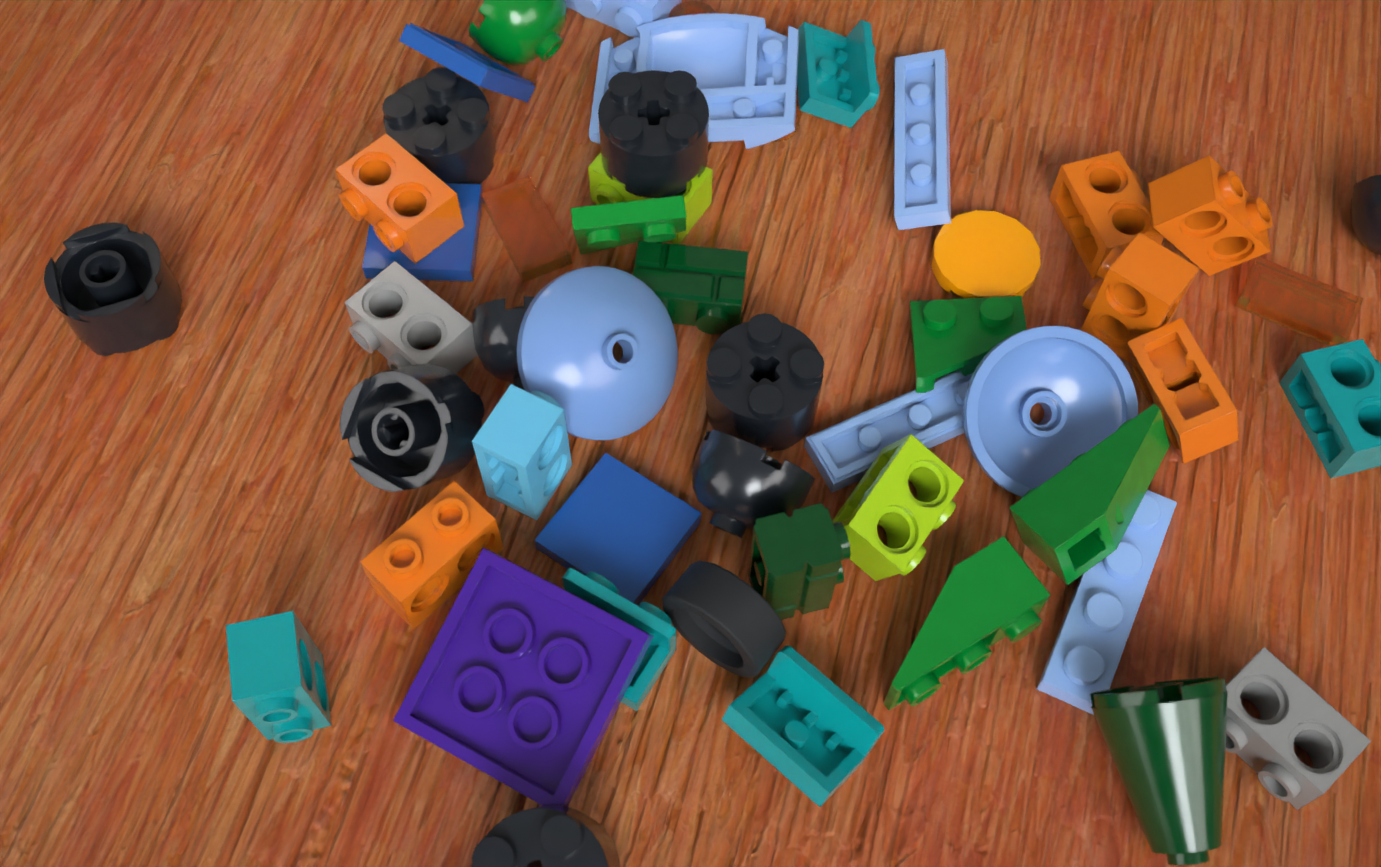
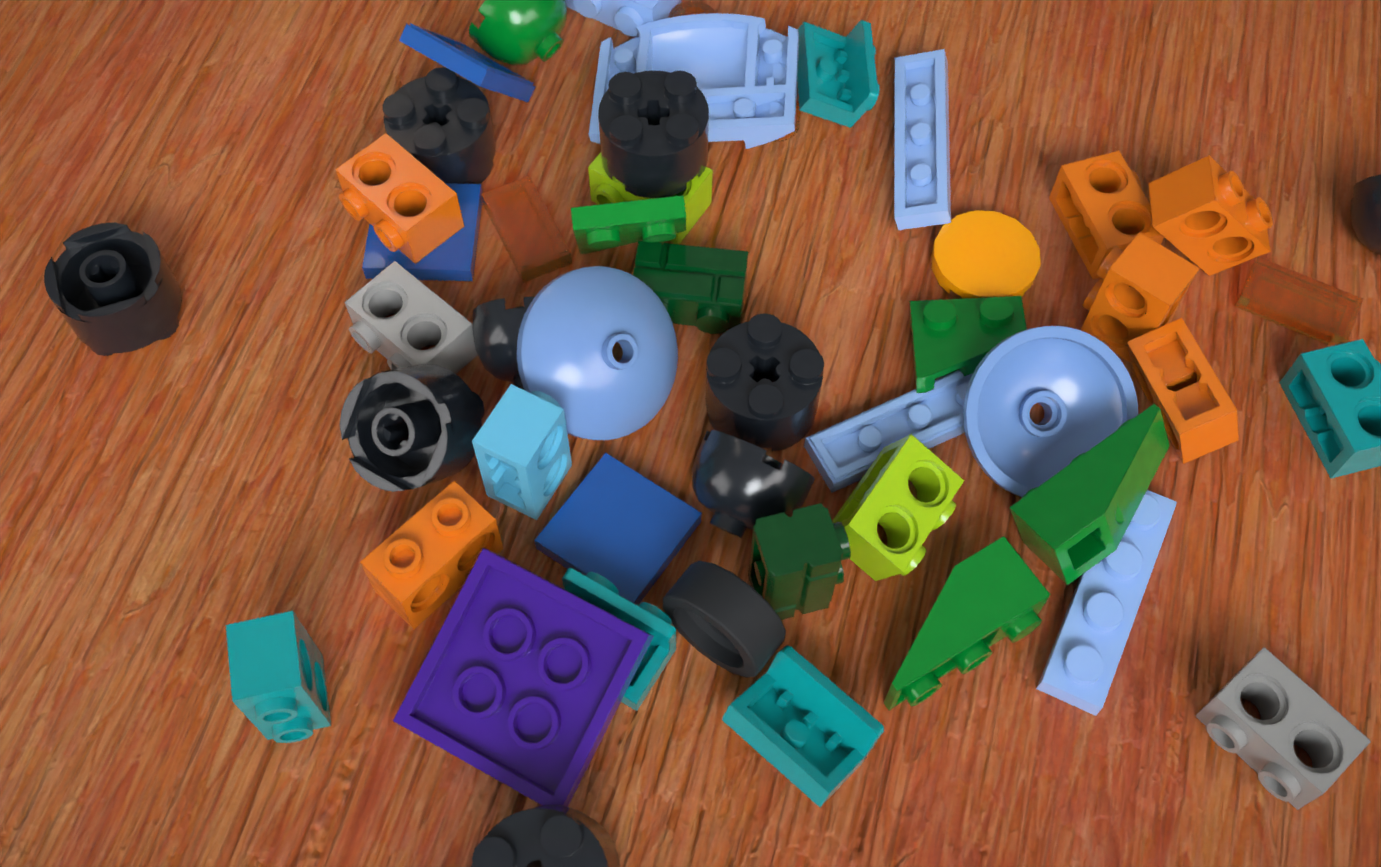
dark green cone [1090,677,1228,865] -> none

